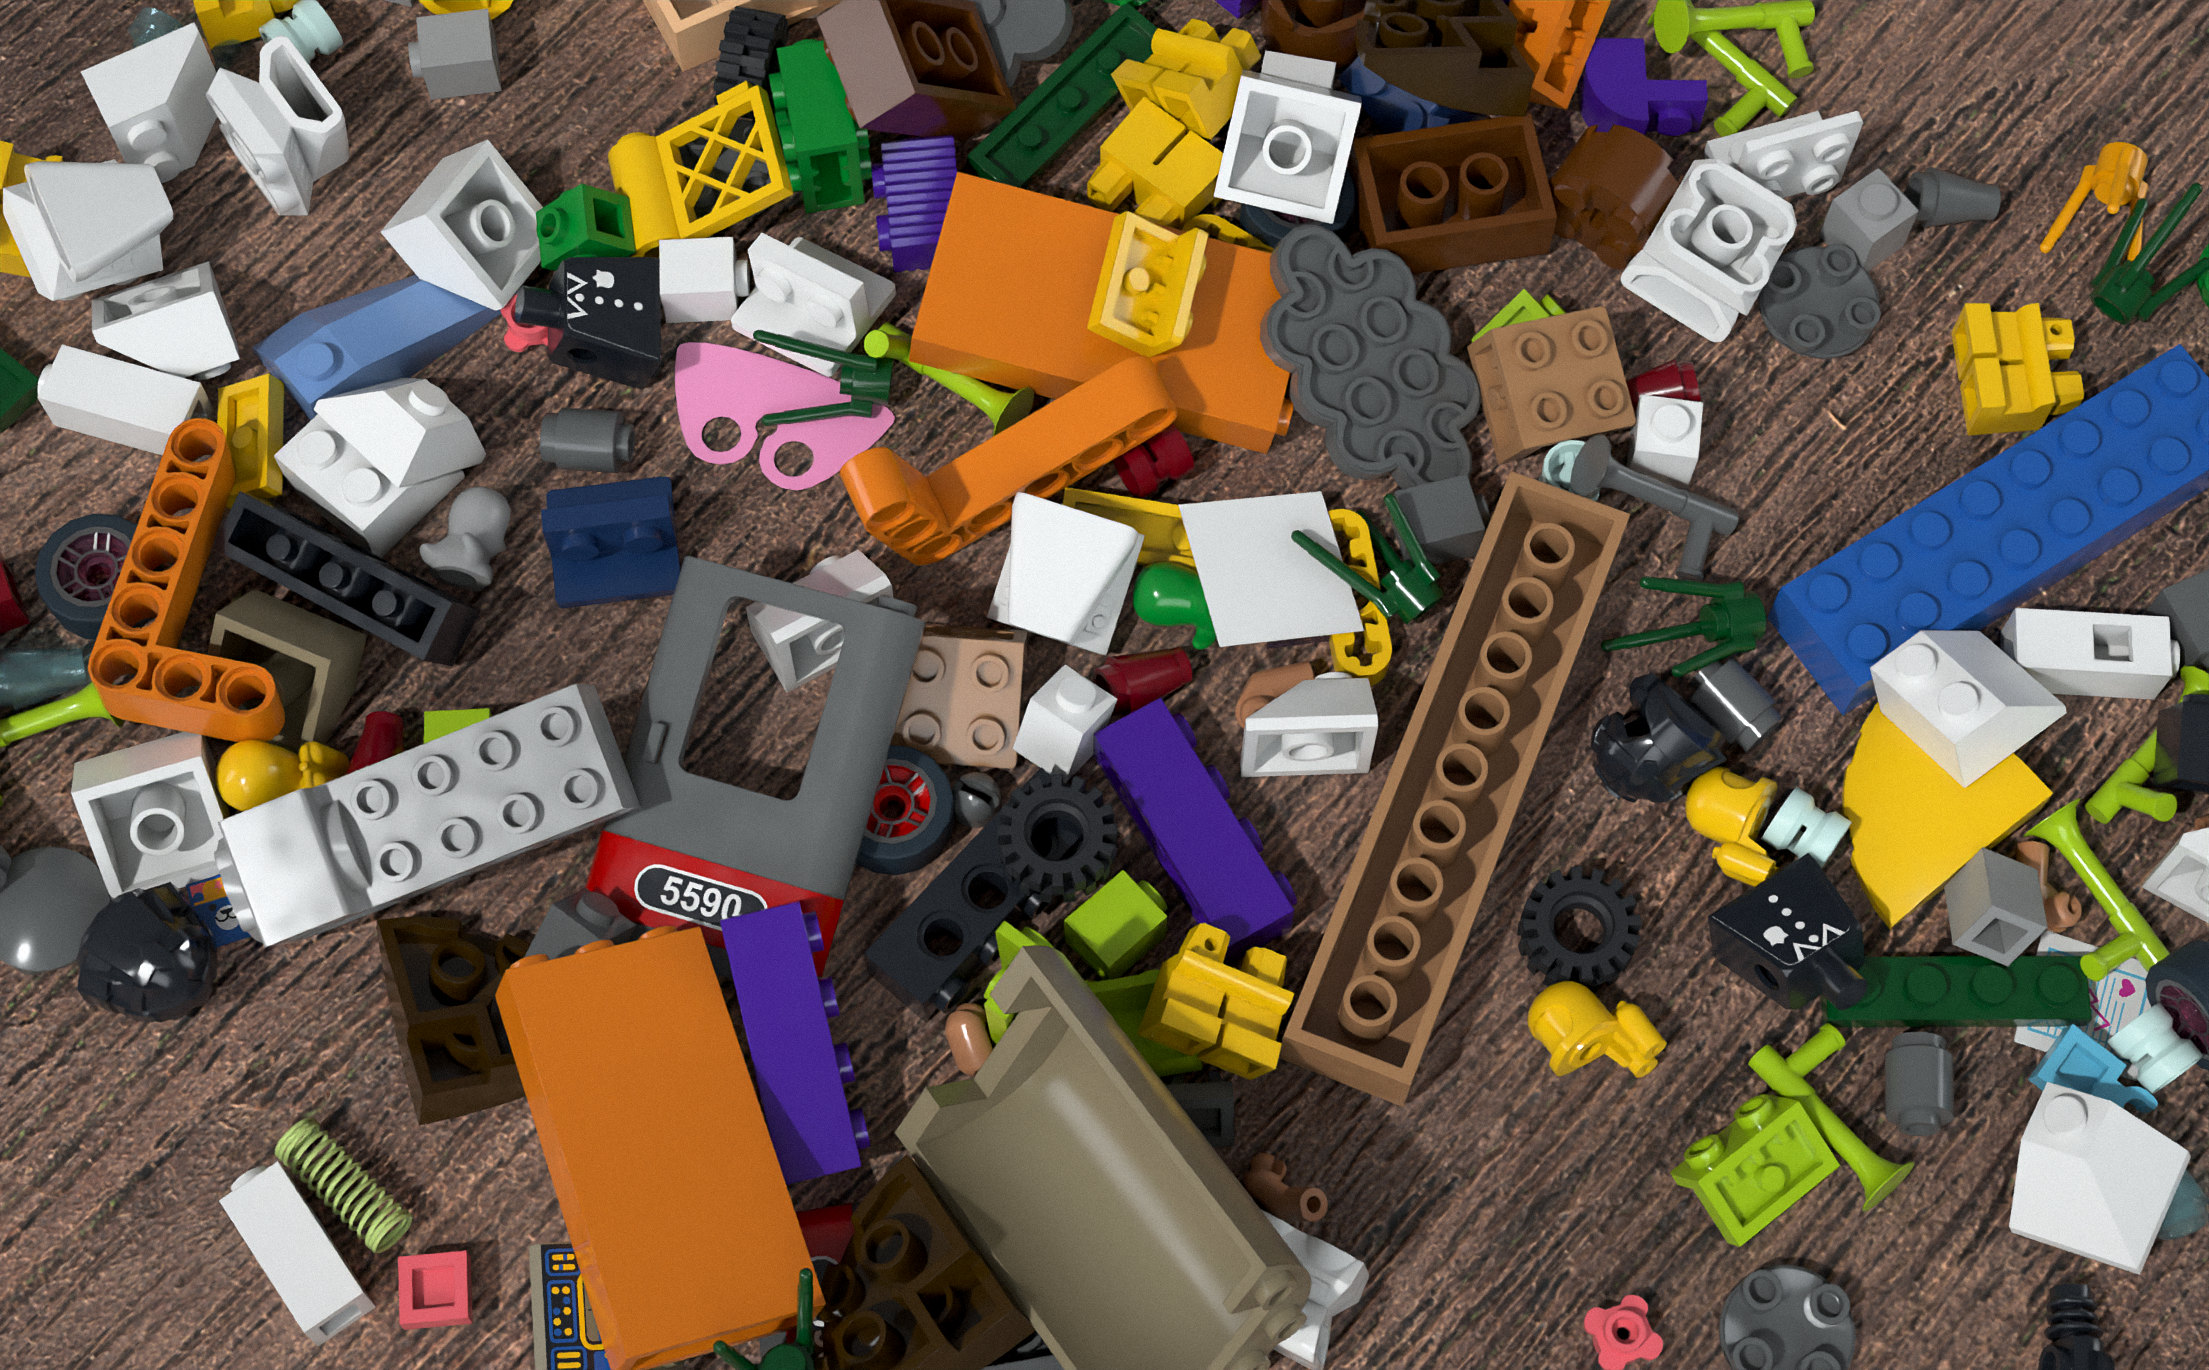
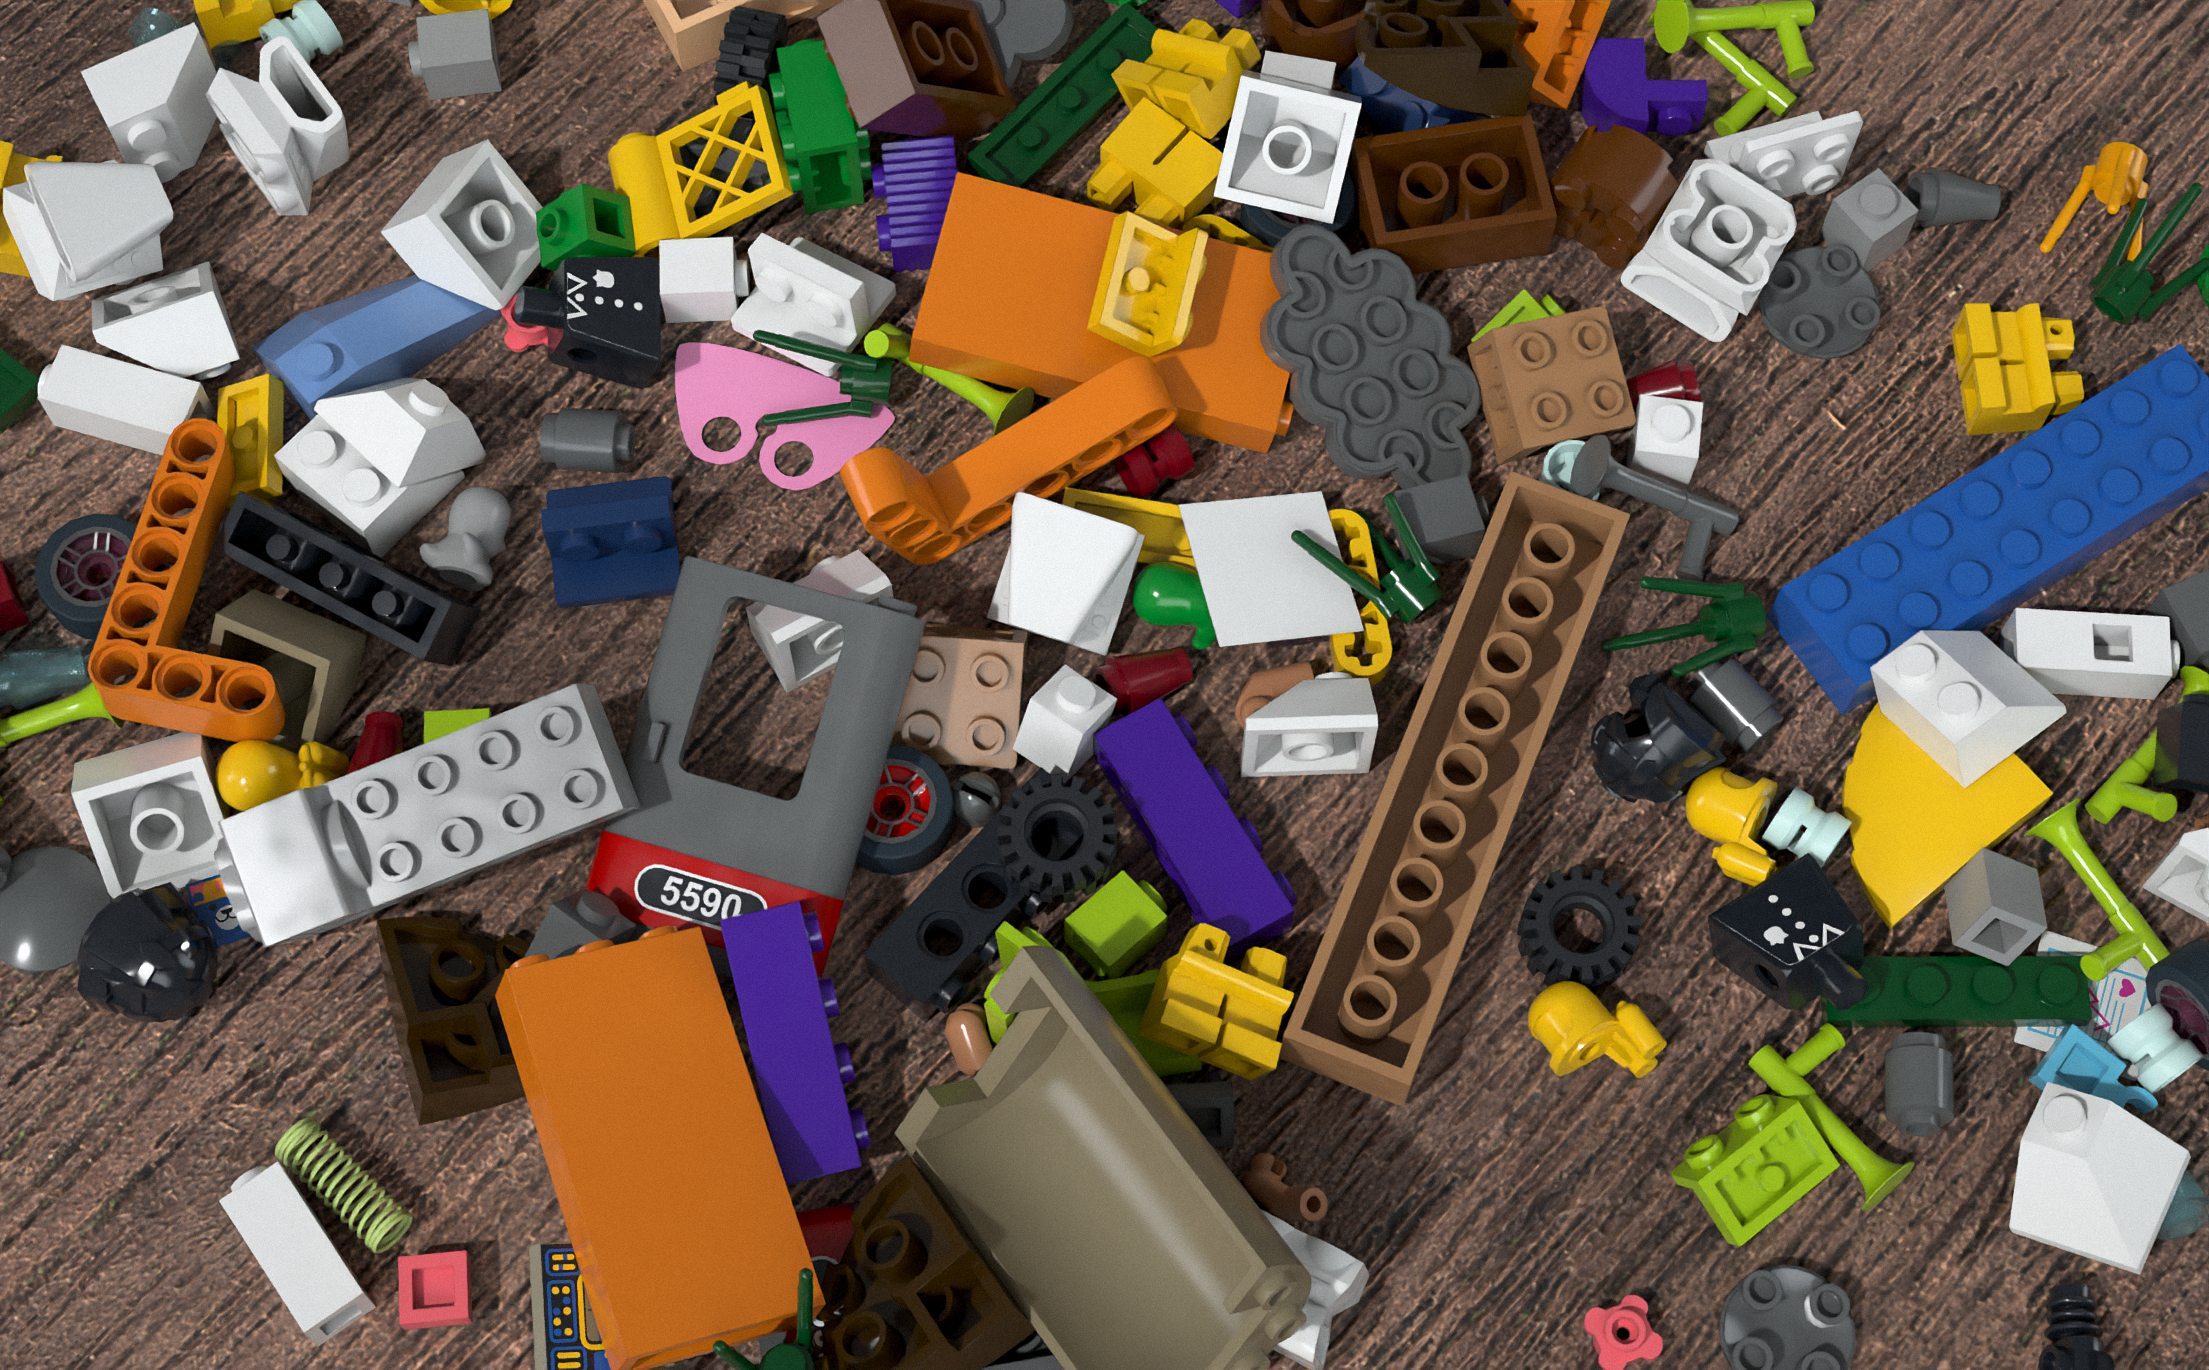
nougat arm [2015,841,2082,933] -> none

